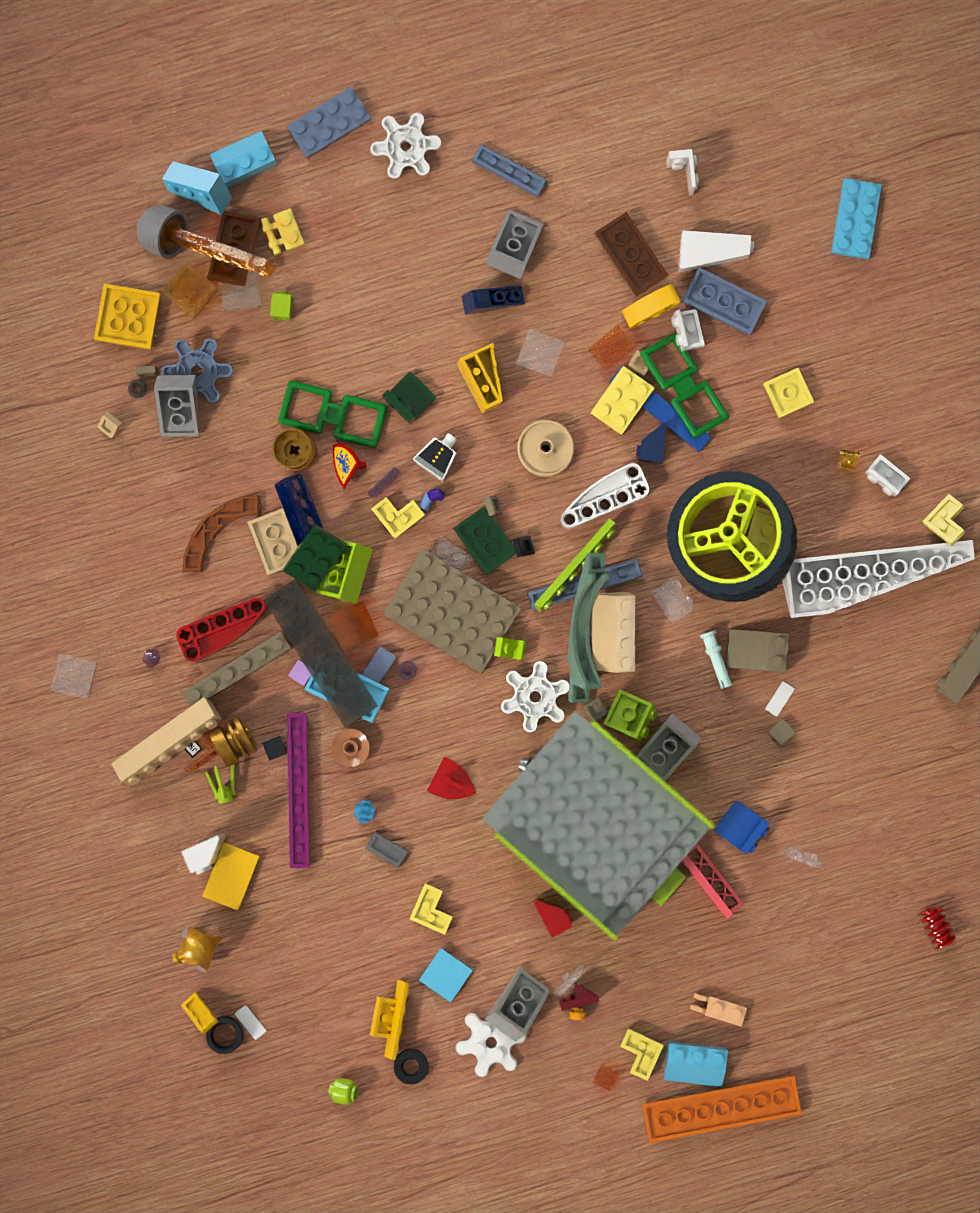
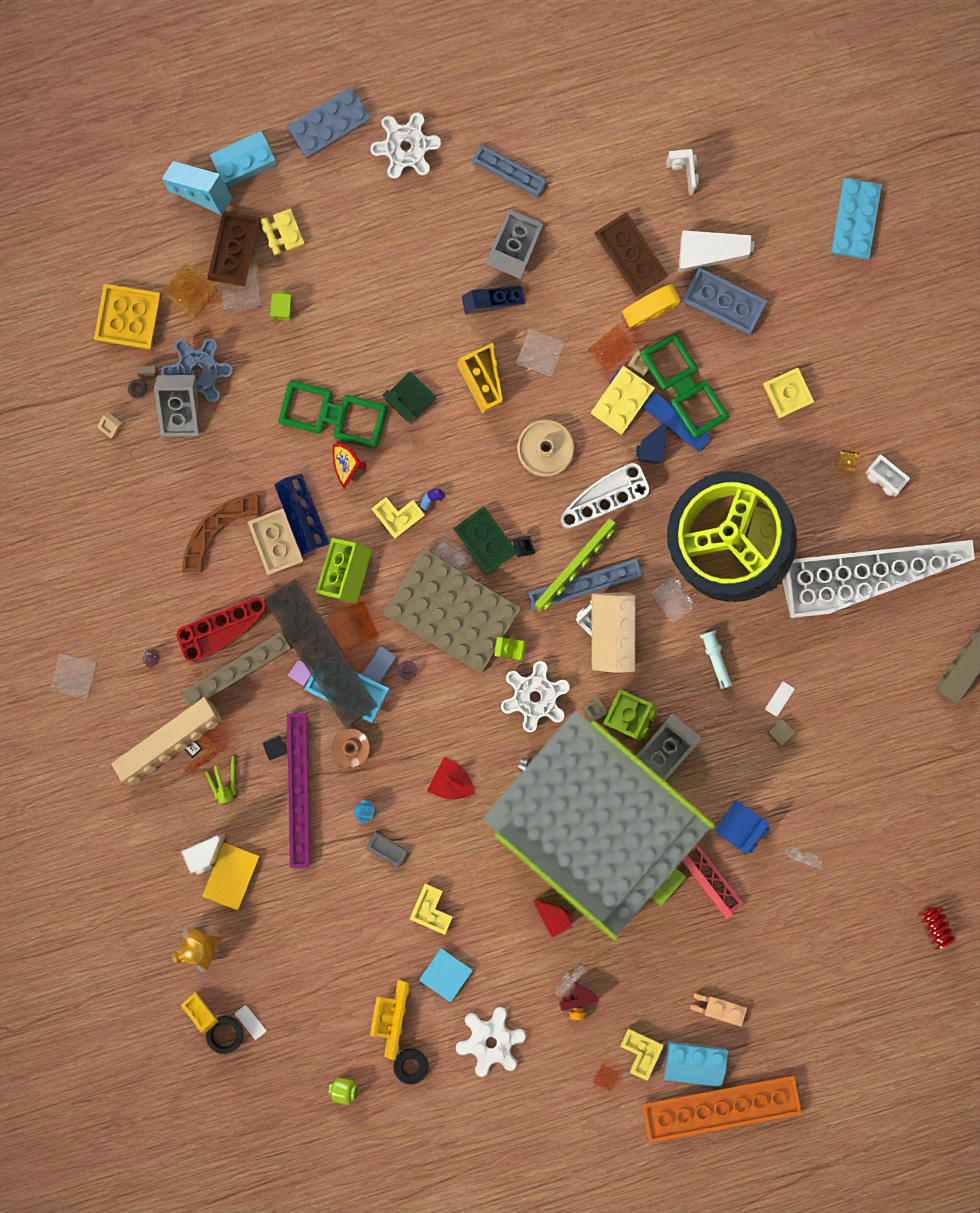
piece [137,206,276,277] -> none
pearl gold wheel [209,716,257,767] -> none
pearl gold wheel [272,428,317,472] -> none
dark green plate [283,524,347,591] -> none
tile [368,467,401,500] -> none
torso [413,434,457,482] -> none
dark tan tile [484,496,502,516] -> none
light grey slope [485,968,551,1042] -> none
sand green slope [567,553,609,703] -> none
white bracket [671,309,705,351] -> none
dark tan slope [726,629,789,674] -> none
light yellow plate [923,494,965,546] -> none

